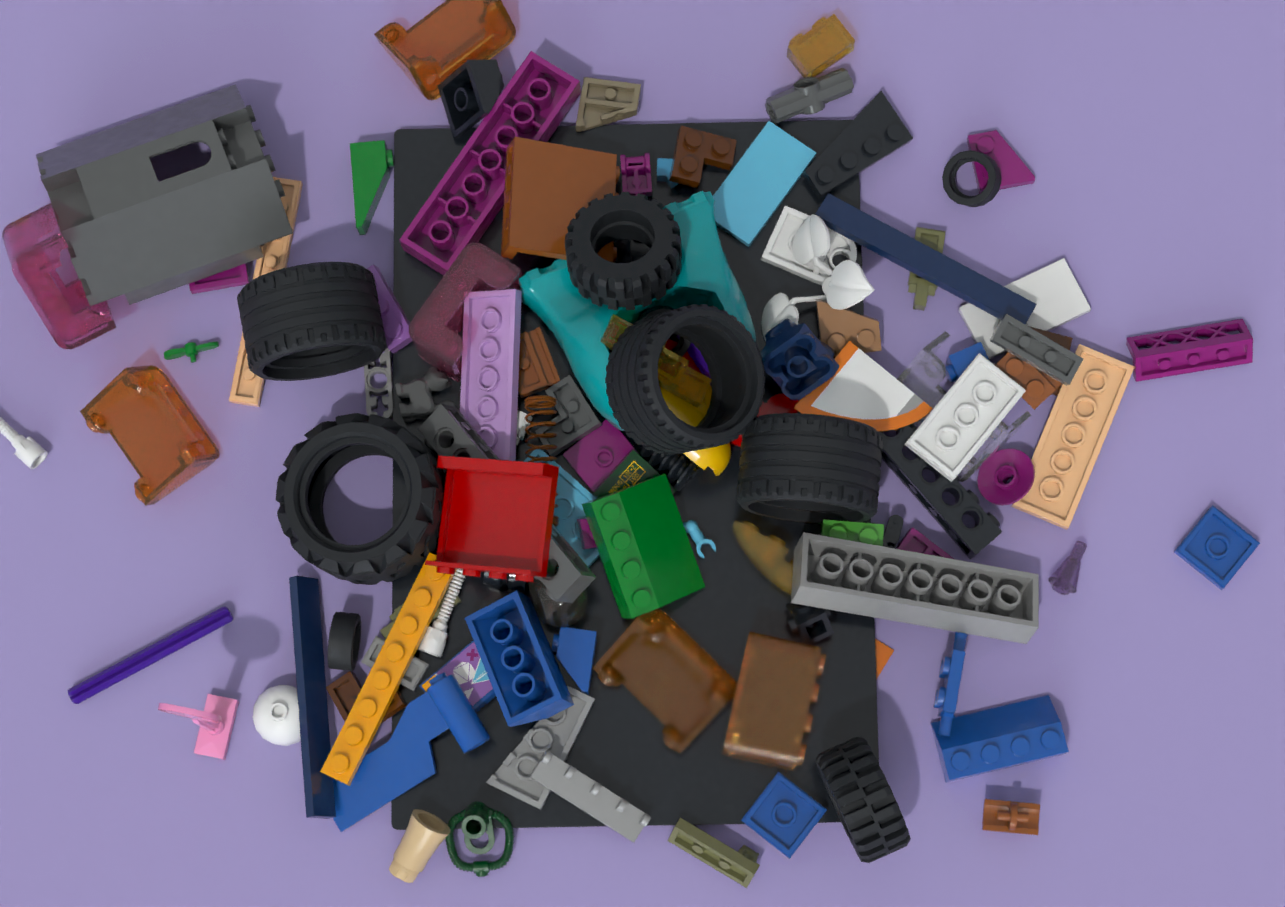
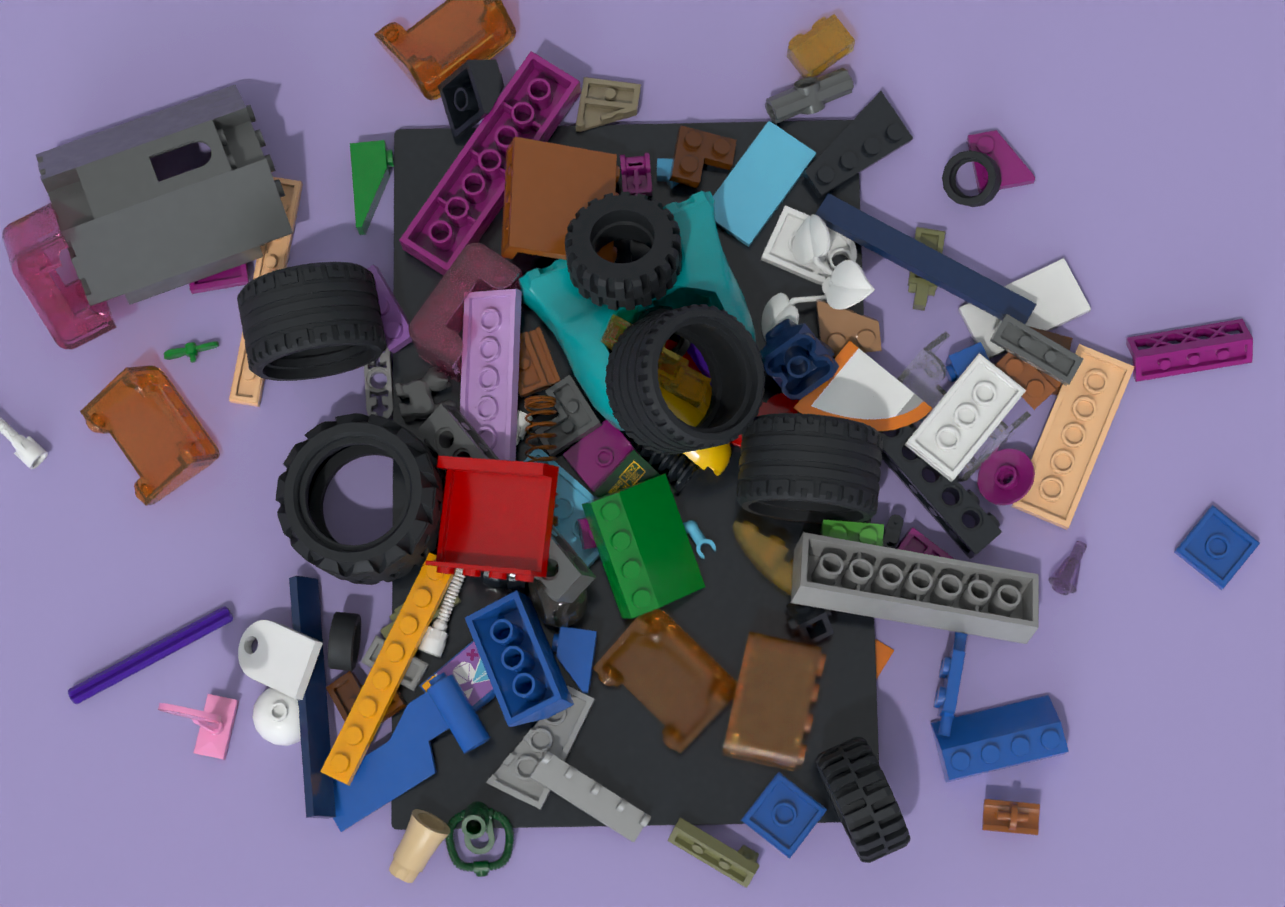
none -> white tile [238,620,323,700]

